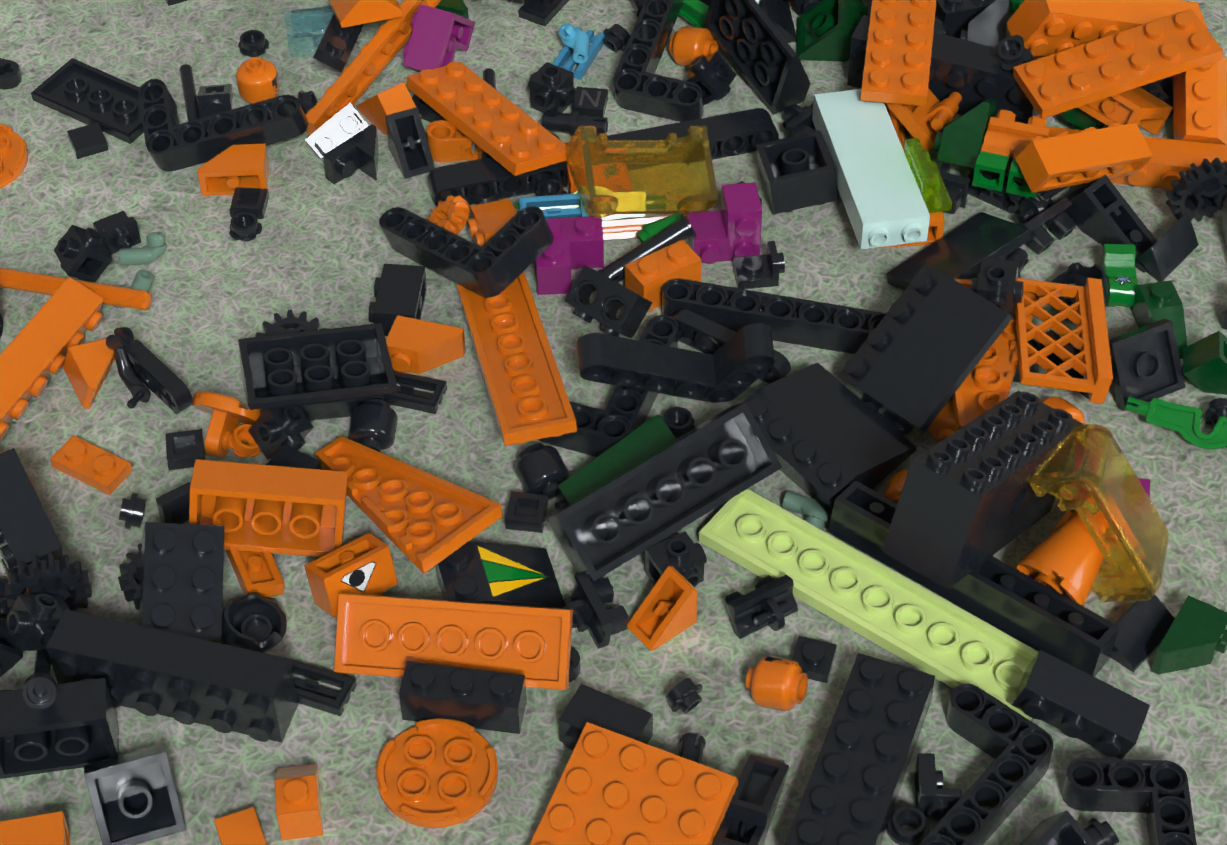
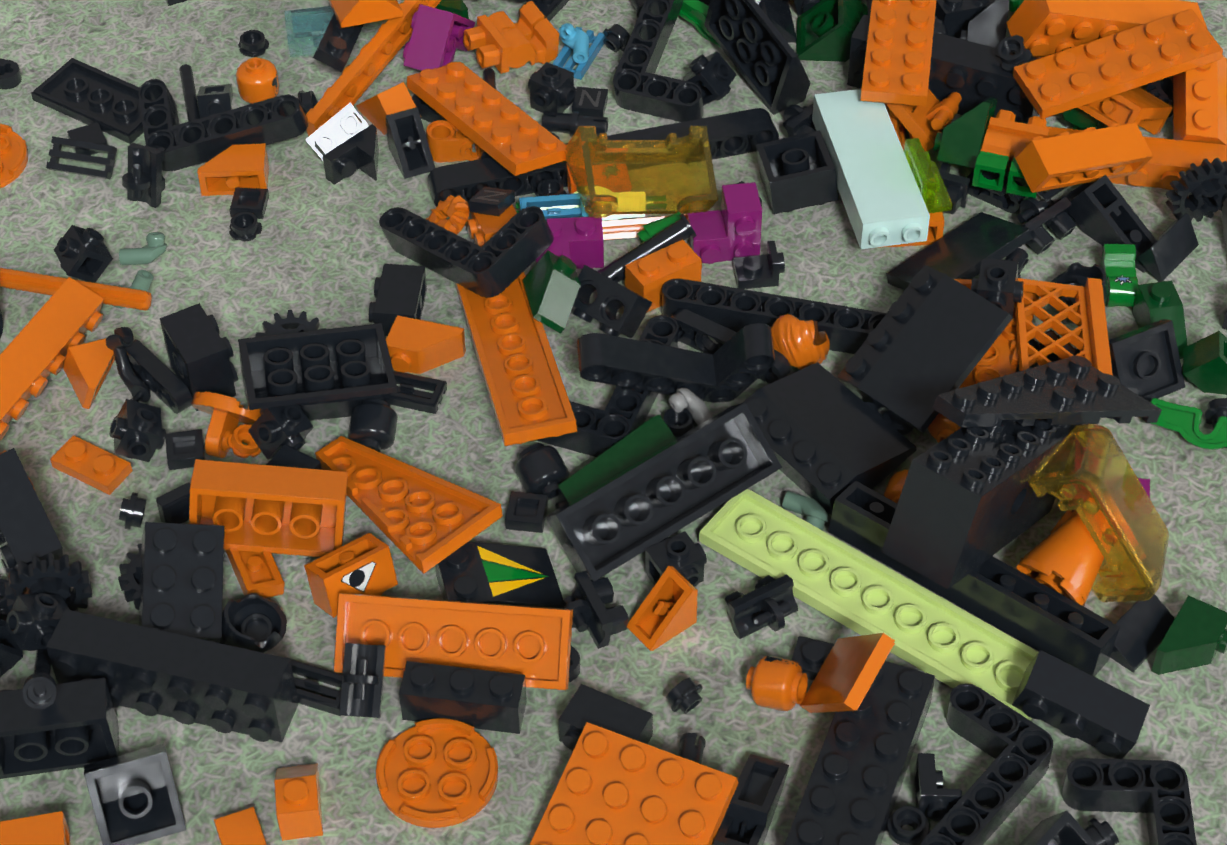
black bracket [93,211,141,254] -> none
orange head [669,26,718,67] -> none
none -> black tile [46,136,117,180]
none -> black brick [109,399,166,462]
none -> black hips [122,143,165,208]
none -> black brick [160,303,238,411]
none -> black hips [339,643,386,718]
none -> orange hips [463,0,559,74]
none -> black tile [468,187,515,216]
none -> dark green slope [523,251,581,334]
none -> light grey arm [669,388,713,425]
none -> orange hair [771,314,830,370]
none -> orange tile [800,633,895,713]
none -> black wing [933,355,1162,428]

